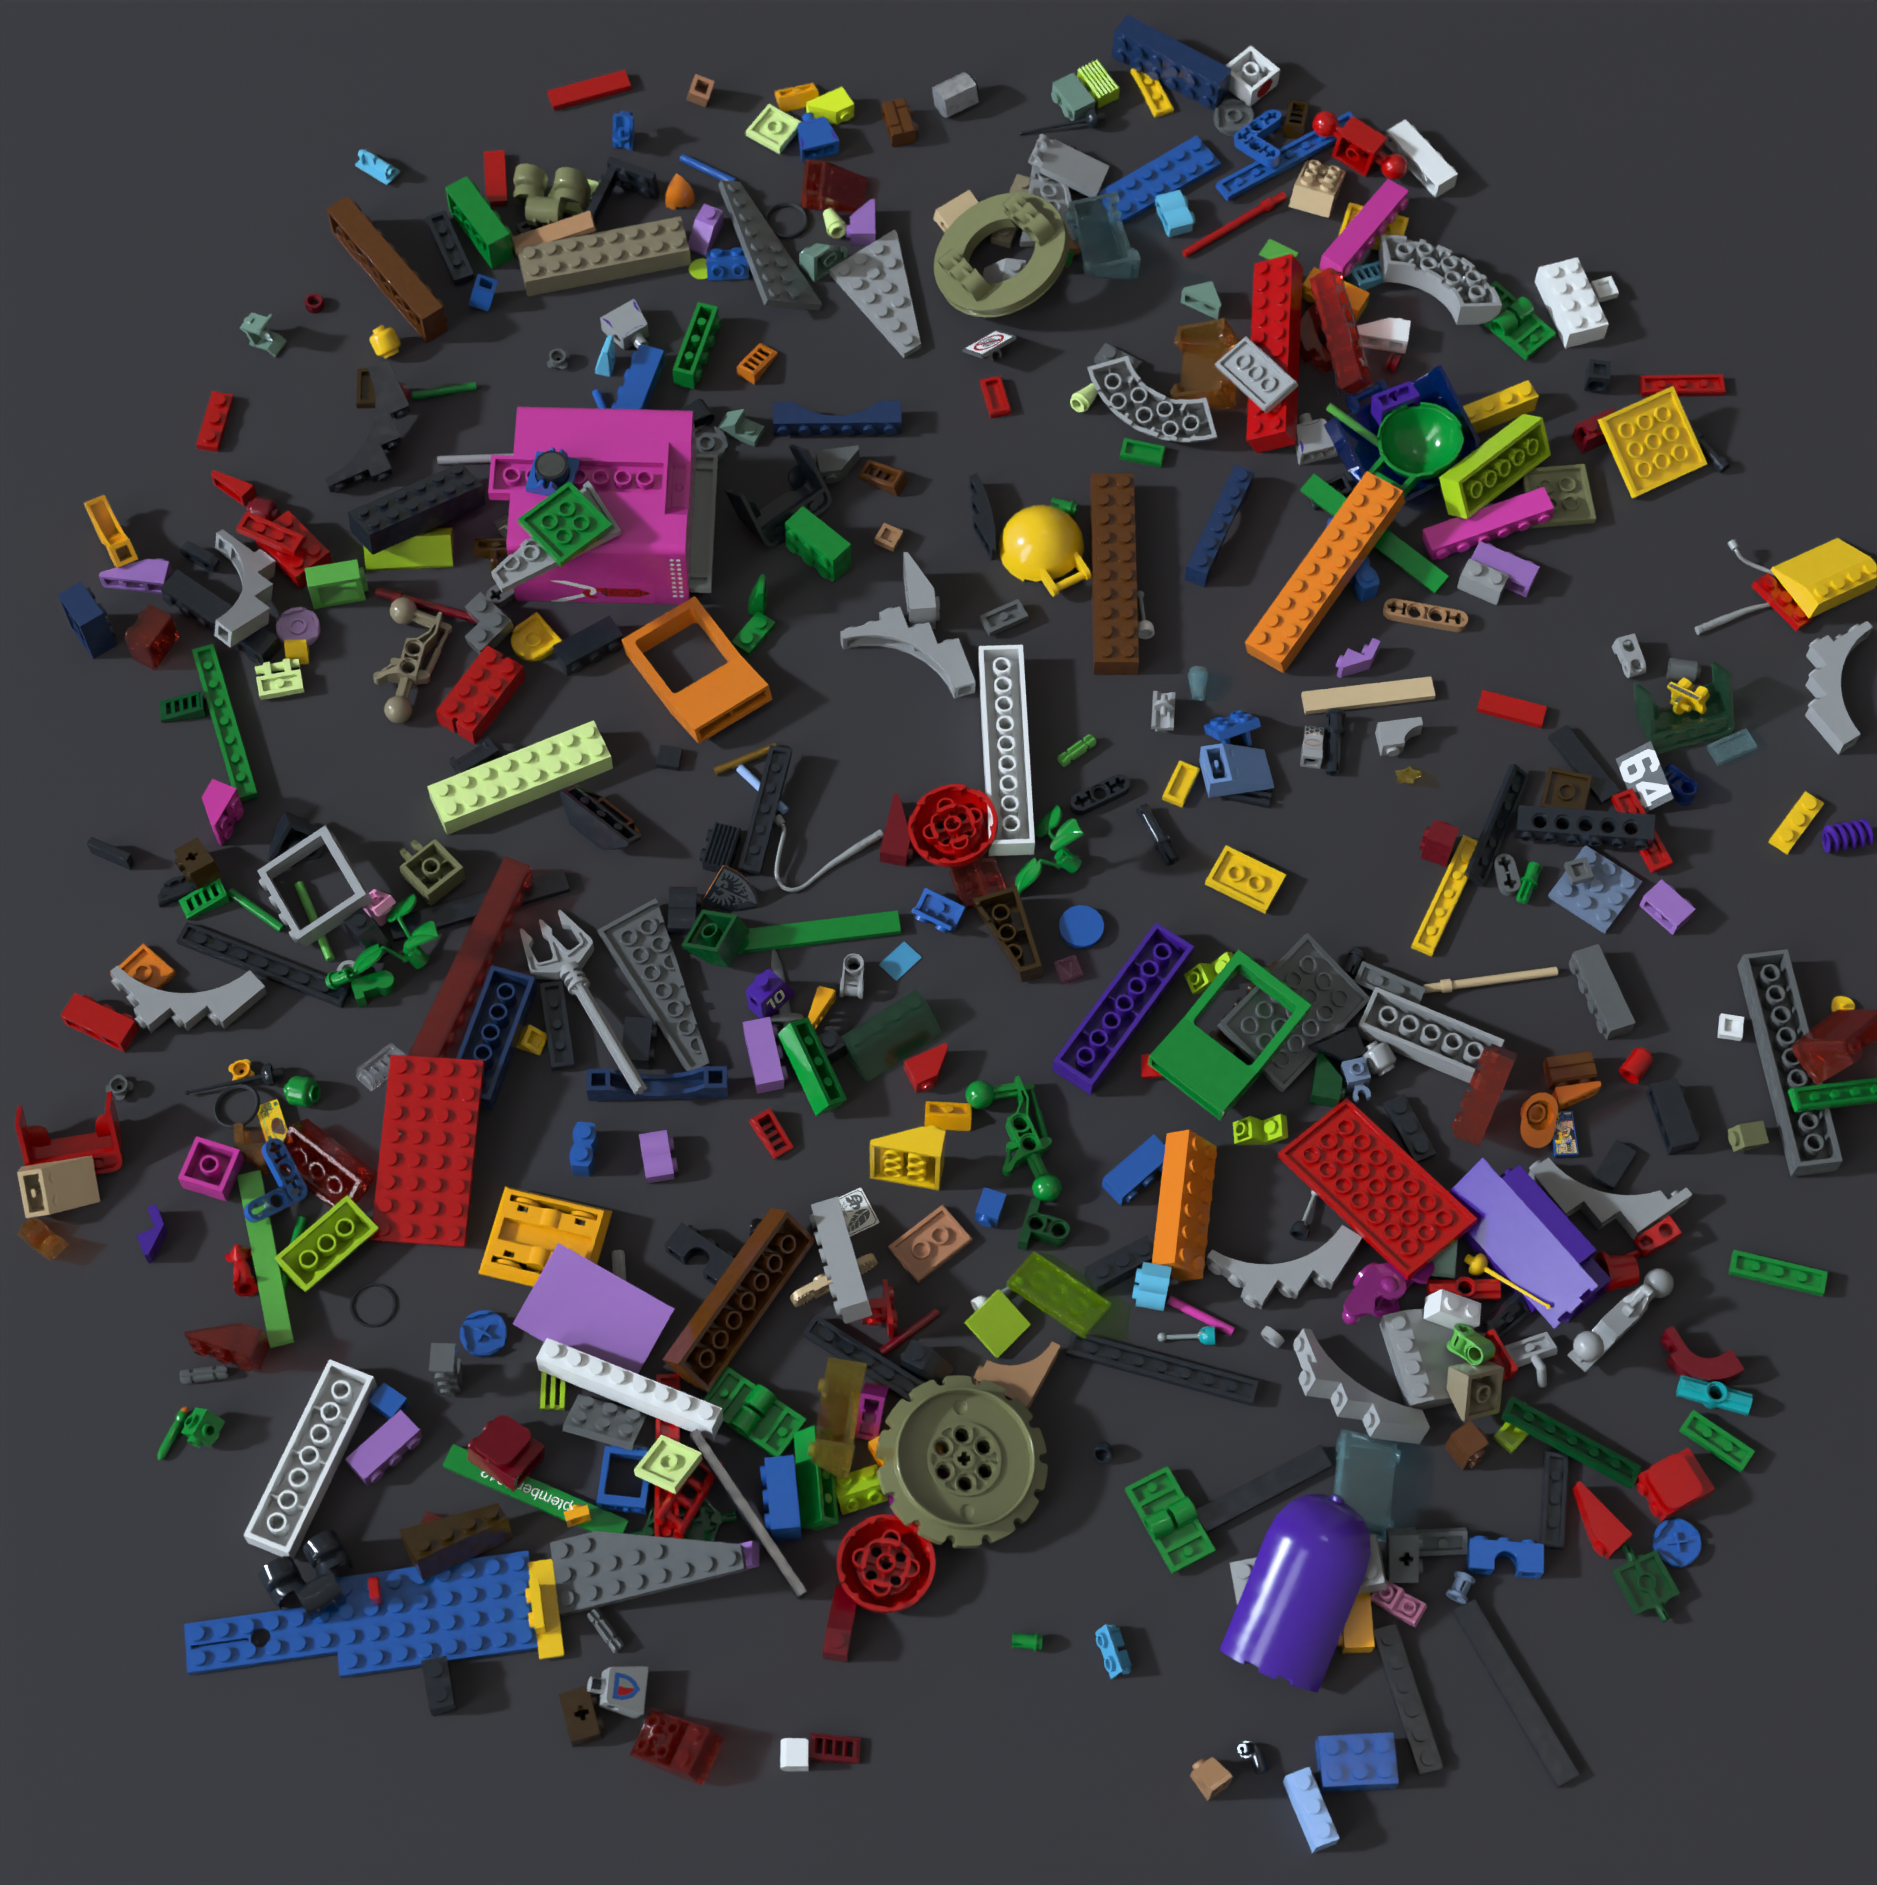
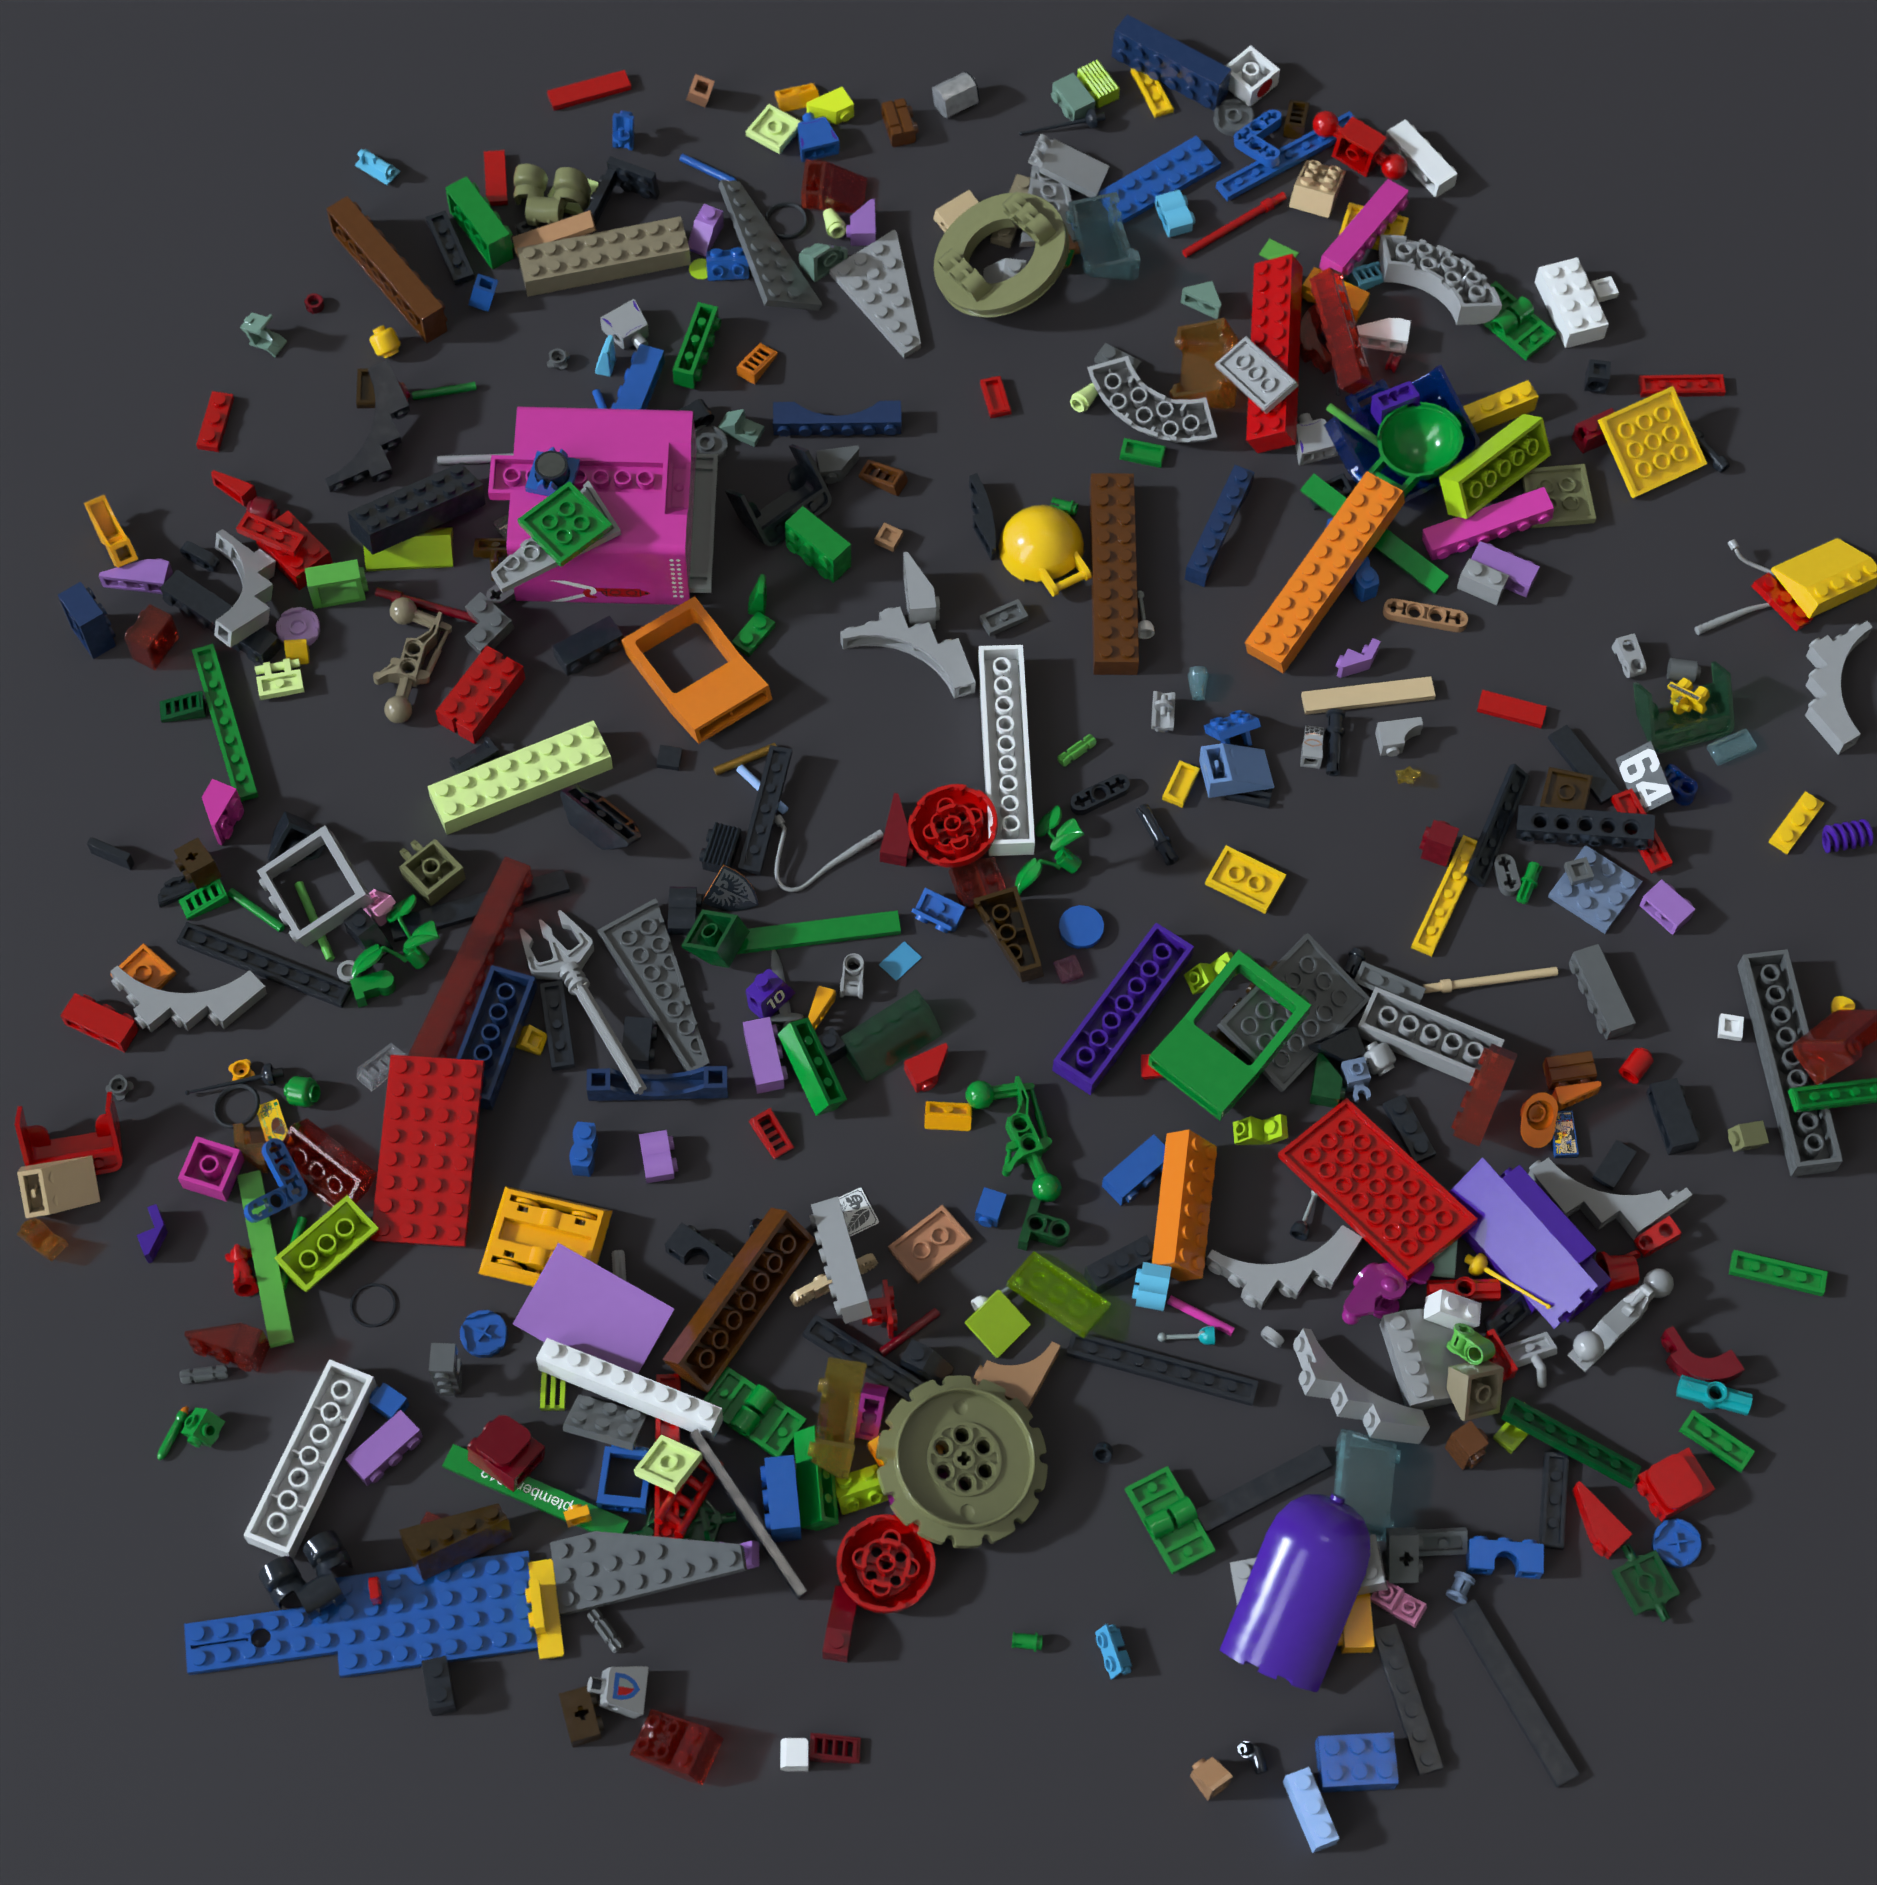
green pin [325,967,356,990] -> none
yellow tile [511,612,562,662] -> none
orange brick [666,173,695,210] -> none
yellow slope [870,1126,946,1191] -> none
piece [962,330,1017,362] -> none

